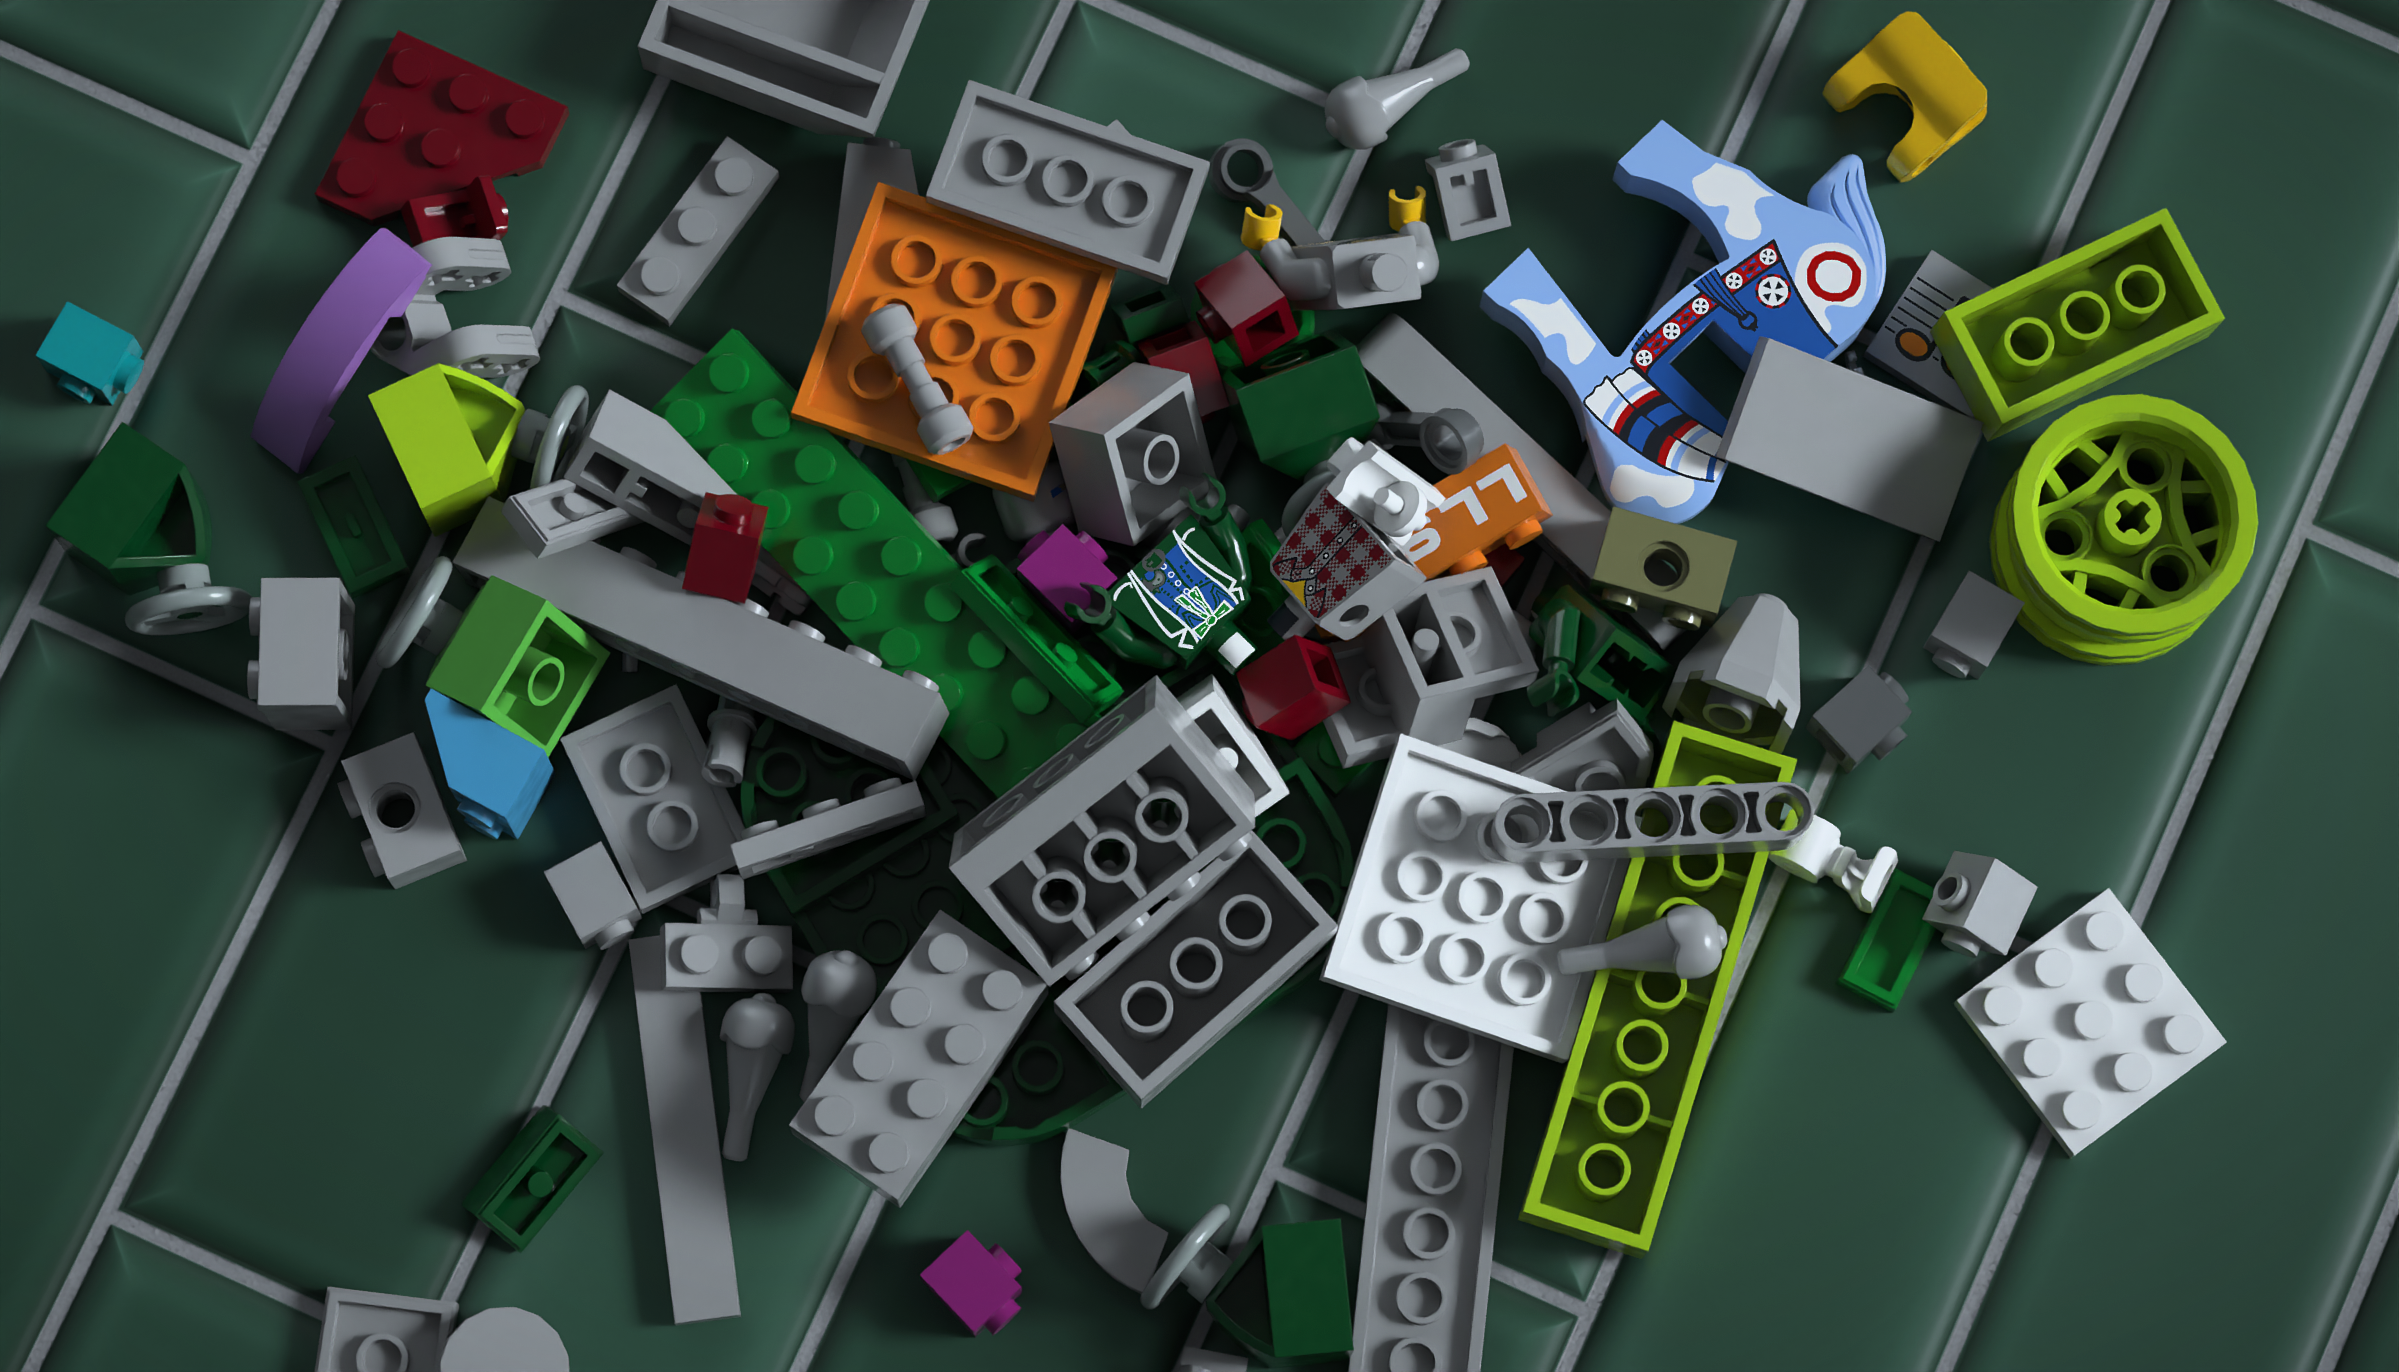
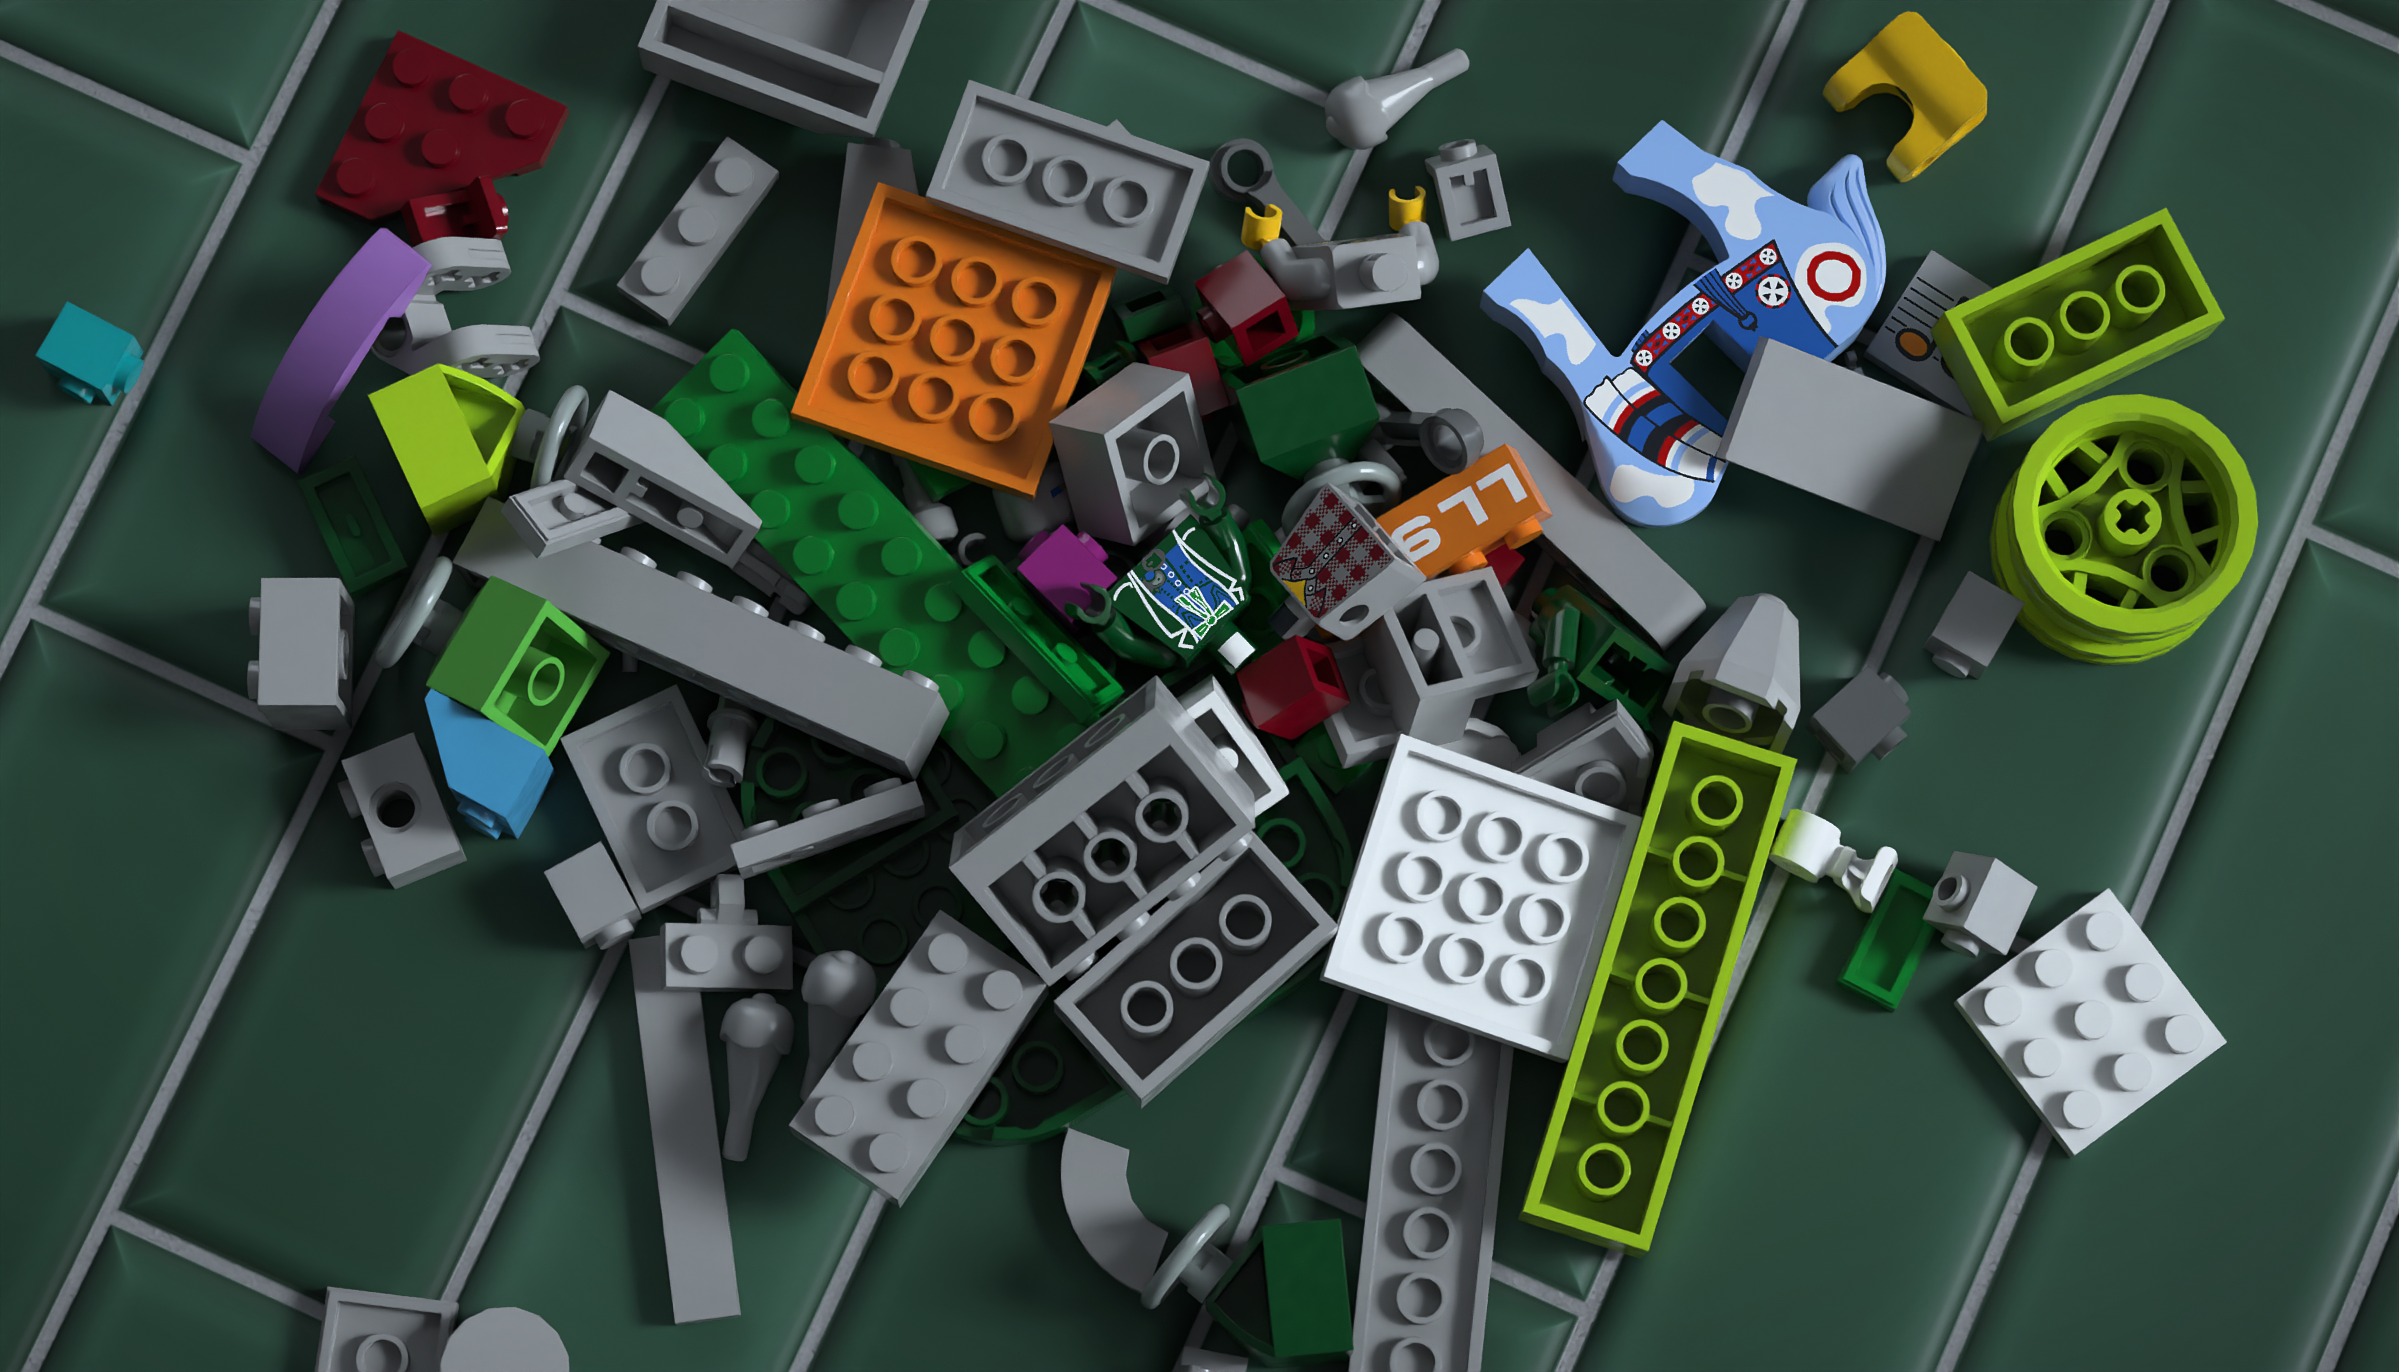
dark green piece [46,422,252,635] -> none
dark green slope [462,1105,604,1253] -> none
dark red brick [682,492,769,604] -> none
light grey piece [861,304,974,455] -> none
magenta brick [920,1230,1022,1337] -> none
white hips [1326,437,1446,546] -> none
light grey beam [1490,782,1814,863] -> none
light grey piece [1557,905,1727,980] -> none
olive brick [1588,506,1738,630] -> none

